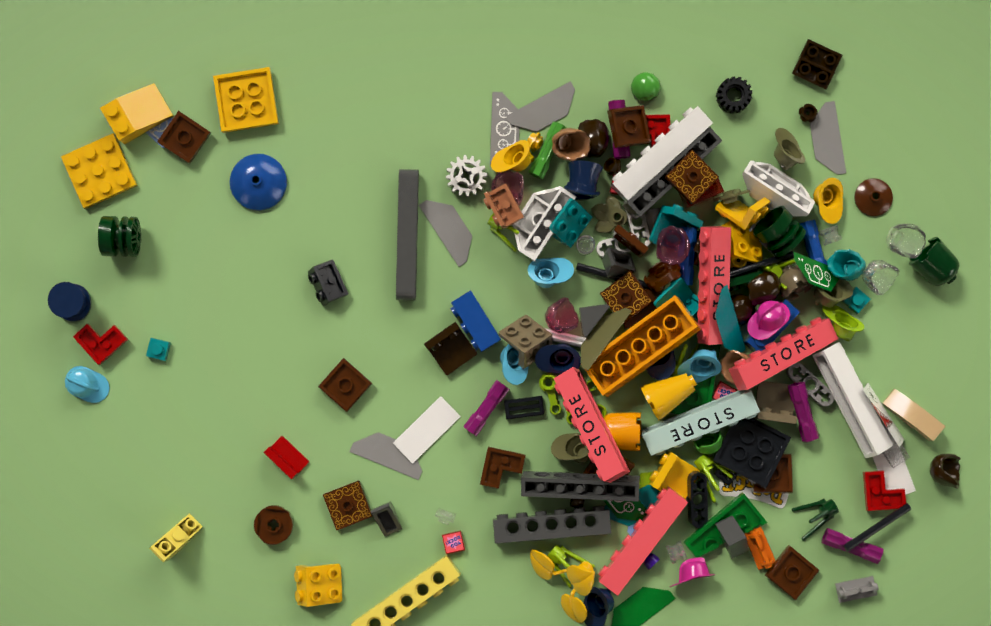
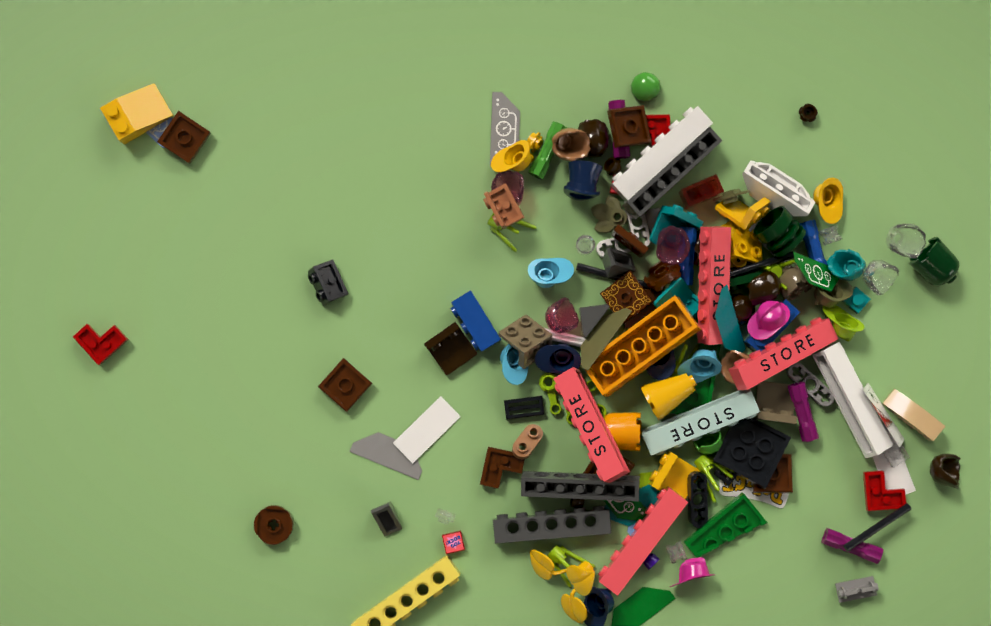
dark blue hat [48,282,91,321] -> none
yellow plate [61,133,138,209] -> none
medium azure piece [65,366,110,403] -> none
dark green wheel [98,216,141,257] -> none
teal plate [146,338,171,361] -> none
light yellow slope [149,513,203,562] -> none
yellow plate [213,67,279,133] -> none
blue dish [230,154,287,211] -> none
red panel [263,436,309,479] -> none
yellow bracket [294,563,342,607] -> none
reddish brown plate [323,480,373,531] -> none
dark grey beam [396,169,419,300] -> none
light grey sticker [419,200,472,267] -> none
white gear [446,155,487,197] -> none
magenta axle [463,380,510,436] -> none
light grey sticker [506,81,575,132] -> none
white wedge [513,186,576,261] -> none
teal bracket [549,198,593,248] -> none
olive piece [551,433,589,463] -> none
reddish brown plate [664,150,719,205] -> none
tile [712,381,737,400] -> none
dark grey slope [715,516,749,559] -> none
black tyre [716,76,752,113] -> none
orange hinge [744,527,776,570] -> none
reddish brown plate [765,545,819,600] -> none
olive piece [774,128,805,170] -> none
dark brown slope [792,39,843,90] -> none
dark green plant [792,498,839,541] -> none
light grey sticker [810,101,846,175] -> none
reddish brown dish [854,178,893,216] -> none
none -> medium nougat plate [512,424,543,460]

